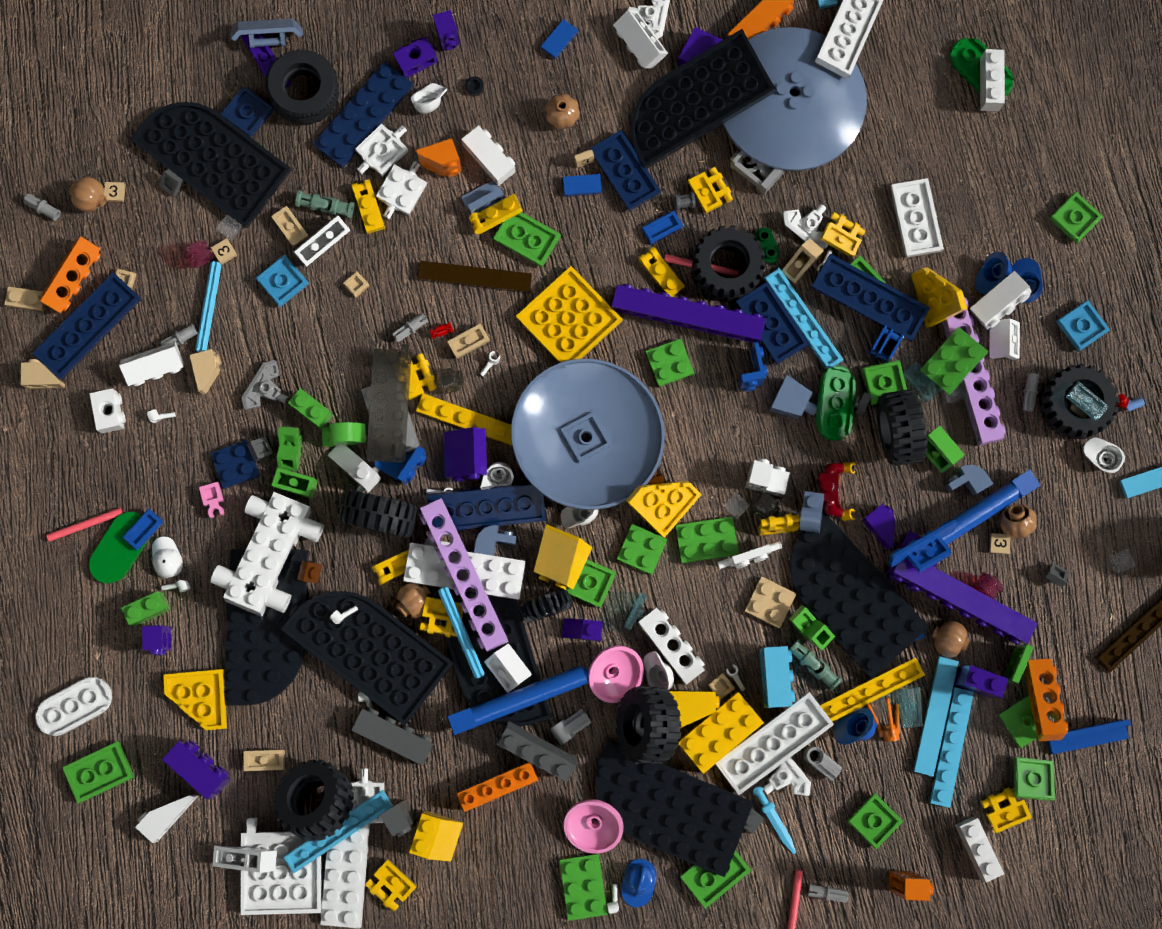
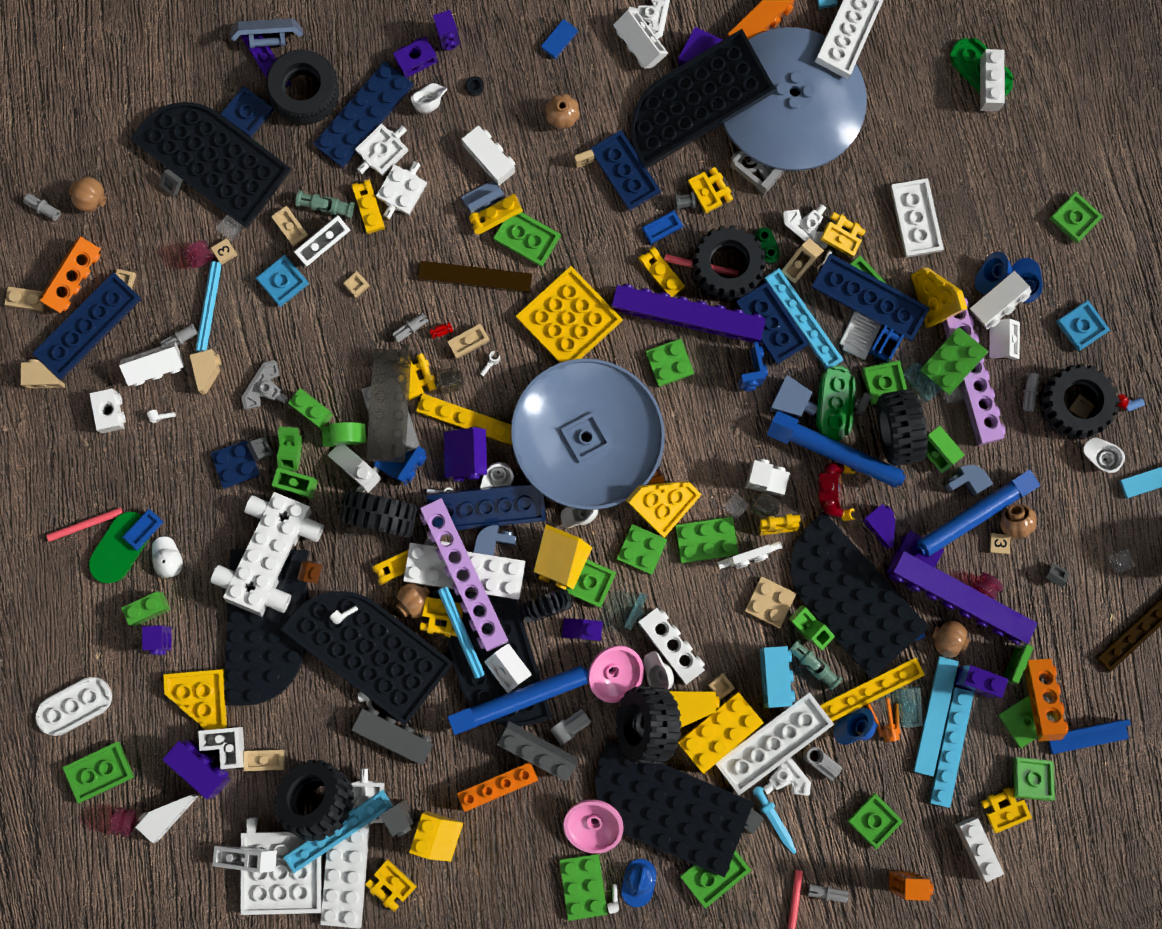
tan tile [104,182,125,203] -> none
white hand [161,580,190,593] -> none
bright pink plate [199,482,224,518] -> none
orange slope [416,138,462,177] -> none
blue tile [563,174,602,197] -> none
white hand [726,664,745,691] -> none
sand blue brick [800,491,824,533] -> none
blue bracket [889,519,958,573] -> none
clear light blue plate [1066,382,1109,421] -> none
none -> clear pink wheel [110,807,136,838]
none -> white brick [198,727,244,769]
none -> blue brick [767,411,906,488]
none -> white window [839,311,881,360]

